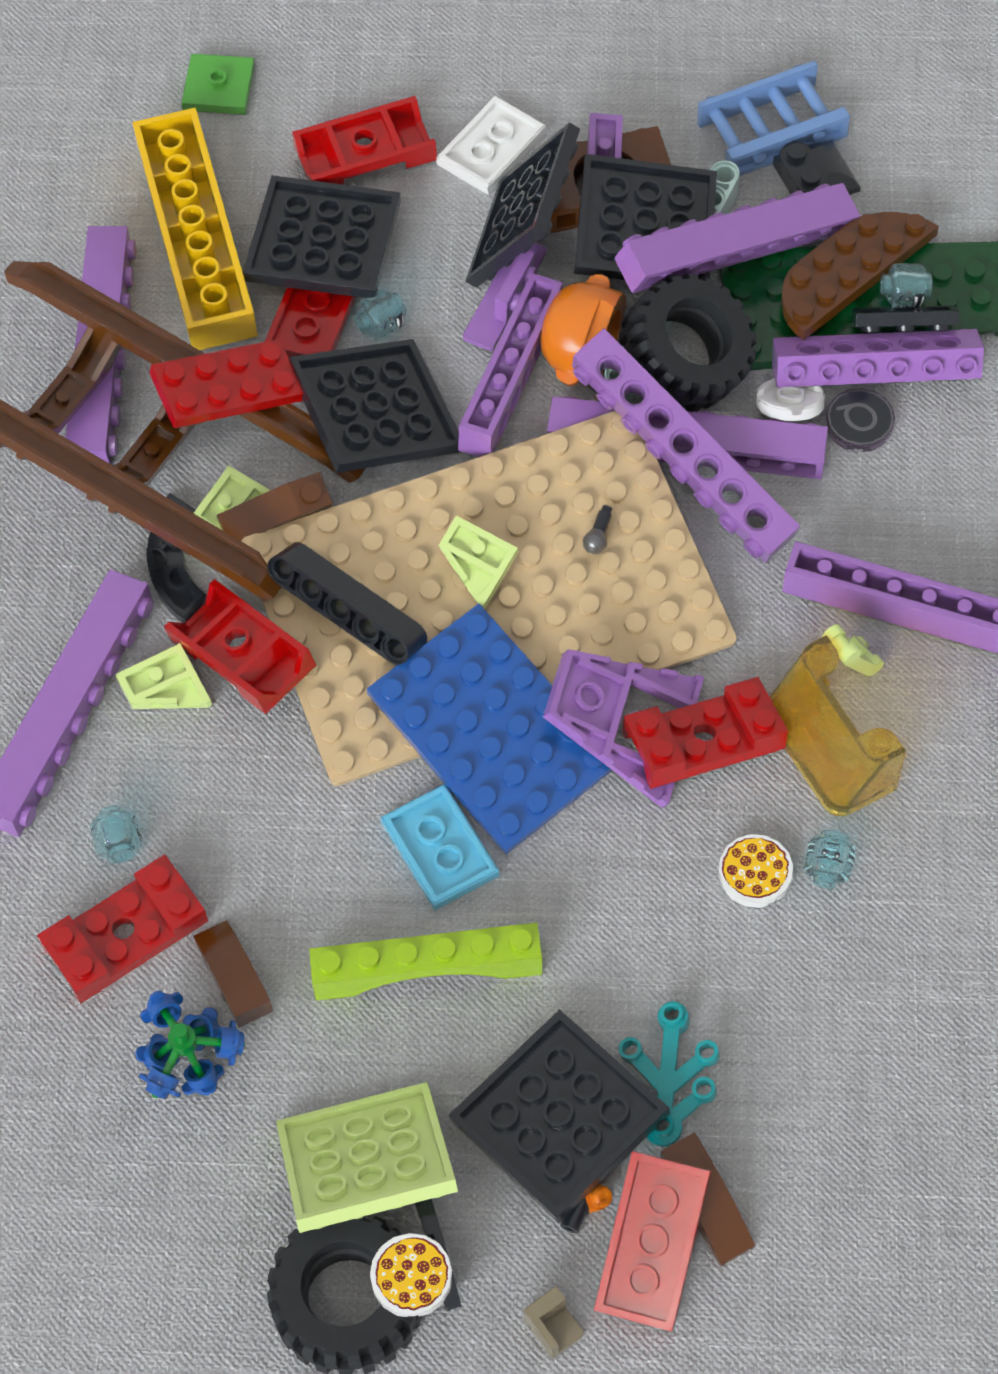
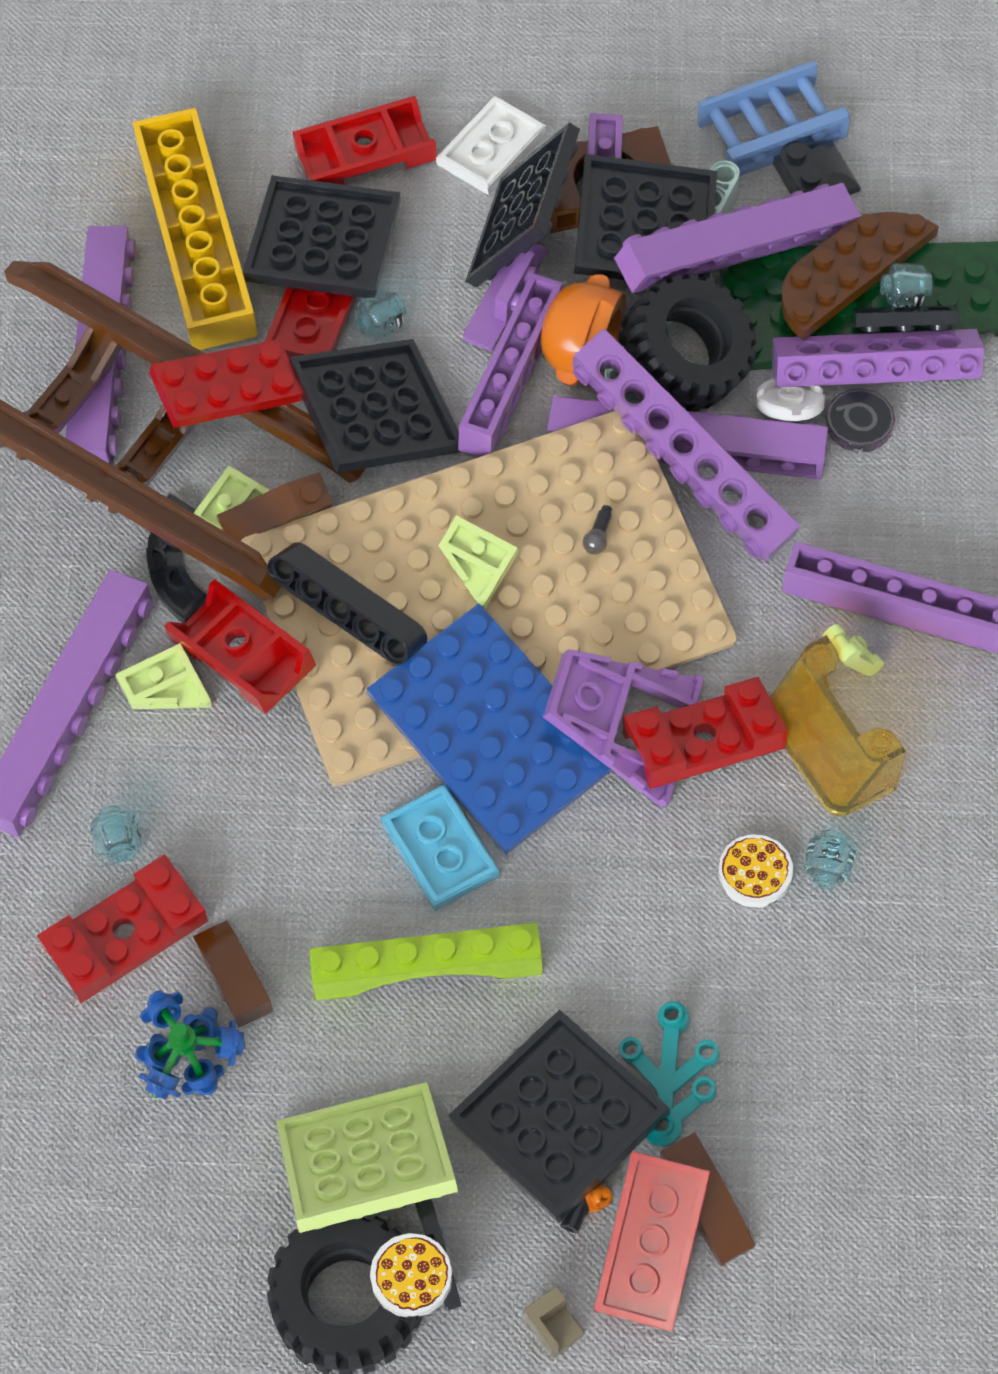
bright green plate [181,54,255,115] -> none

